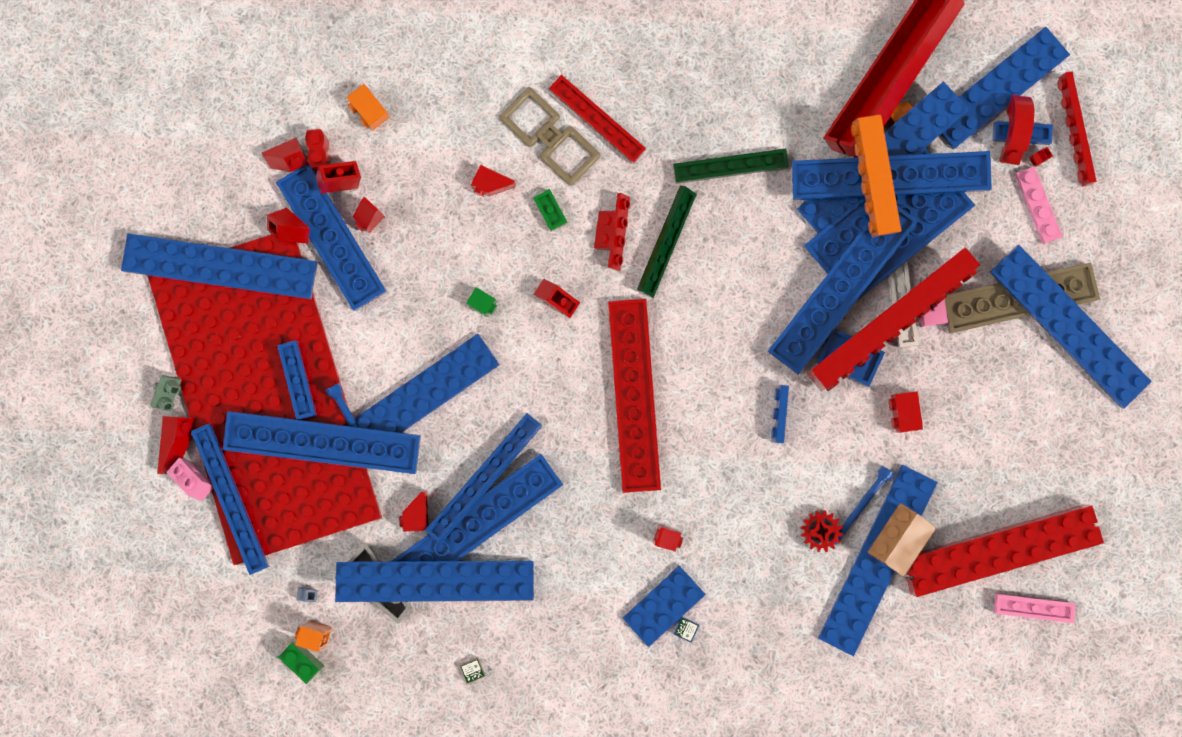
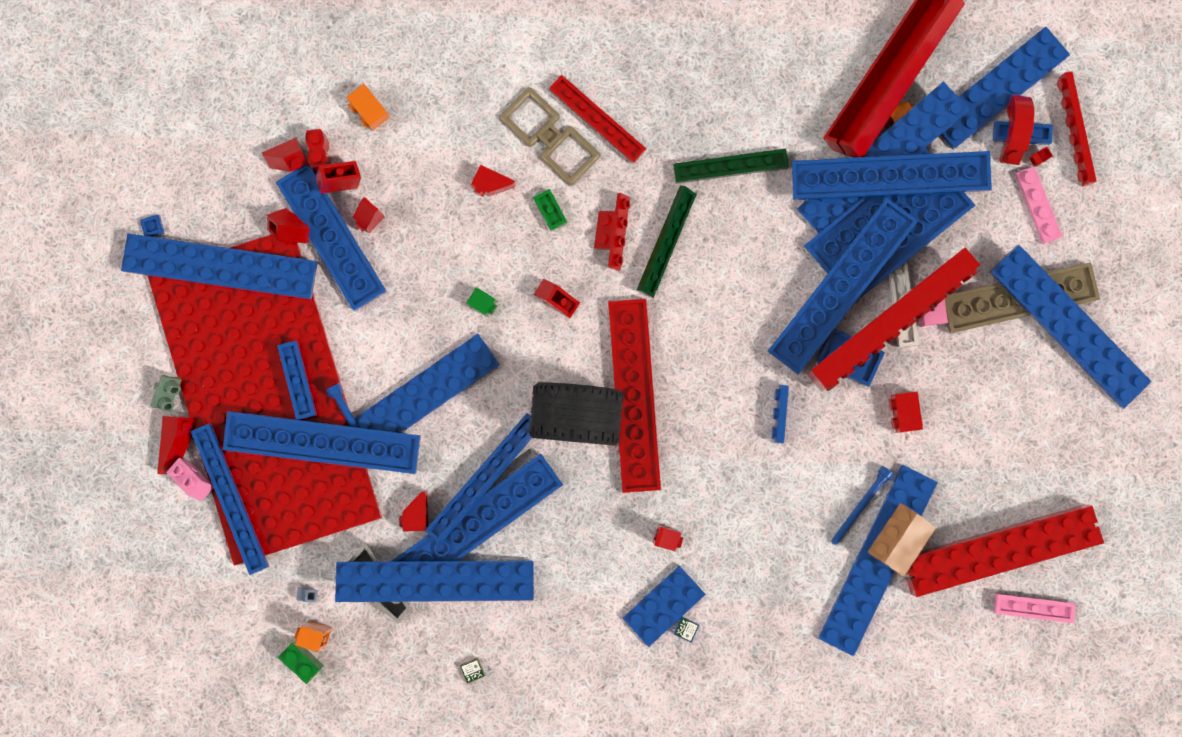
red gear [800,510,843,552] -> none
orange brick [851,115,901,238] -> none
none -> blue tile [140,215,165,237]
none -> black tyre [529,382,624,446]

